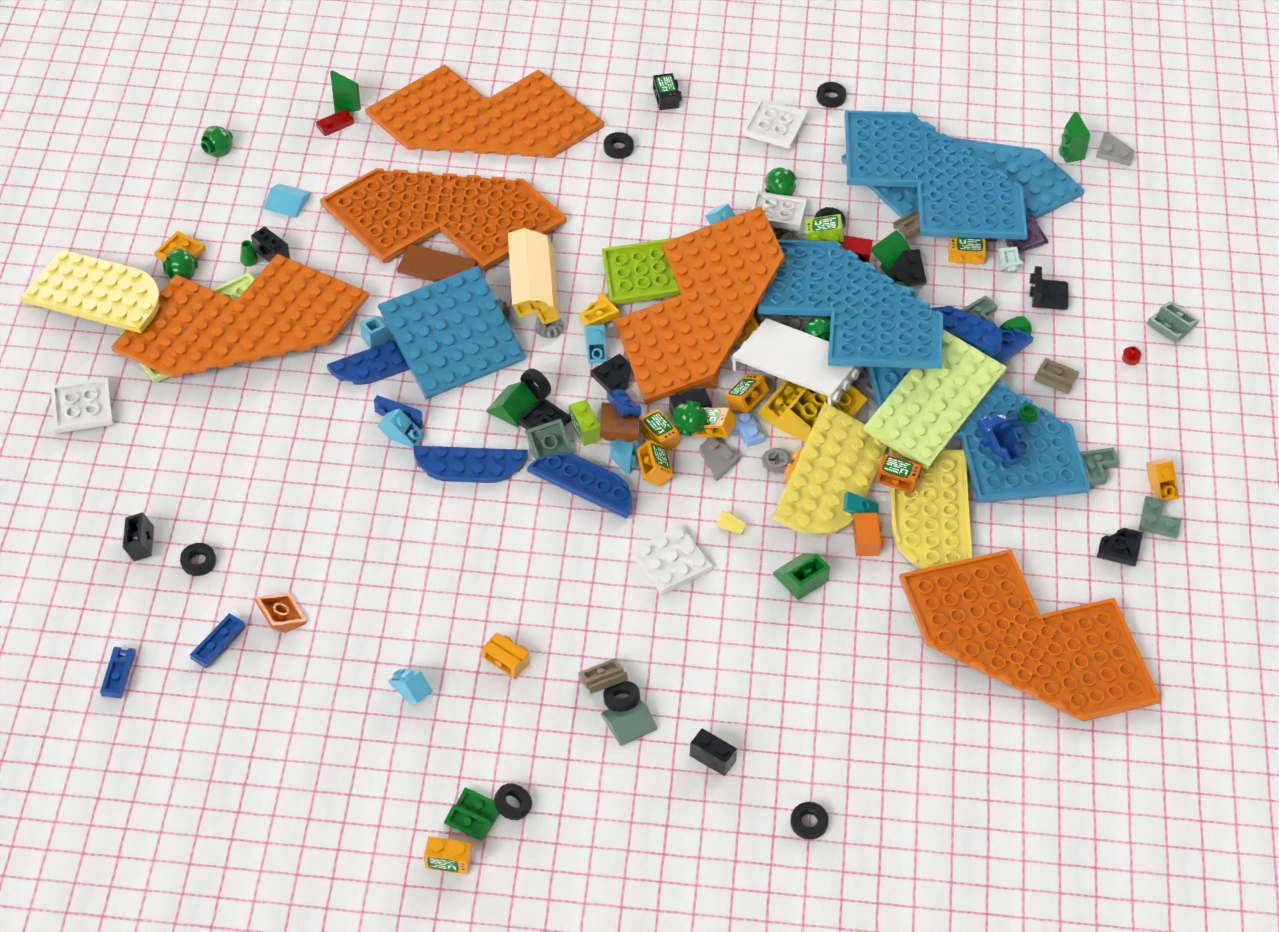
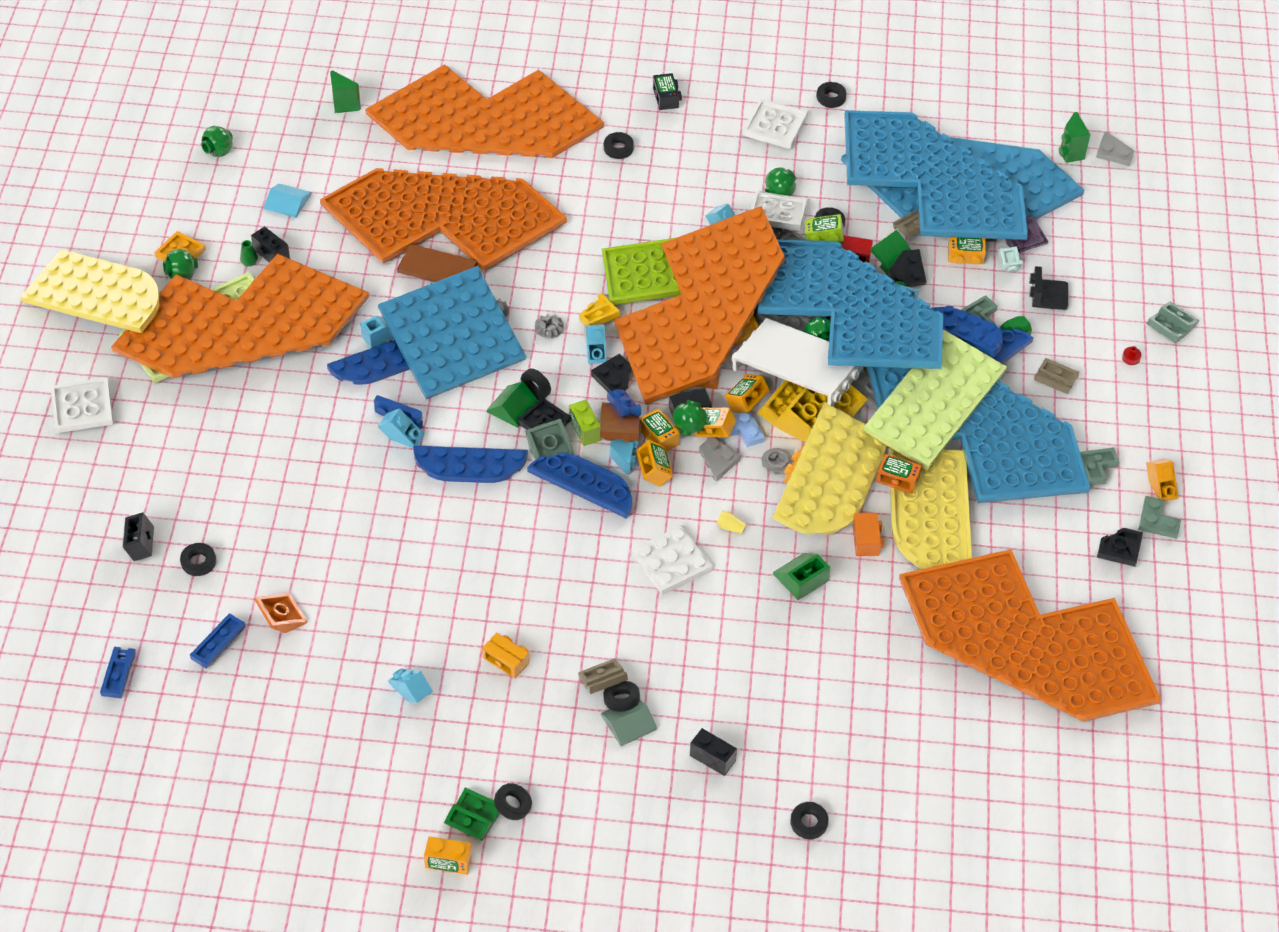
red plate [316,109,355,136] -> none
panel [508,228,560,325] -> none
teal plate [843,491,879,515] -> none
blue piece [977,413,1024,465] -> none
green plate [1018,404,1038,422] -> none

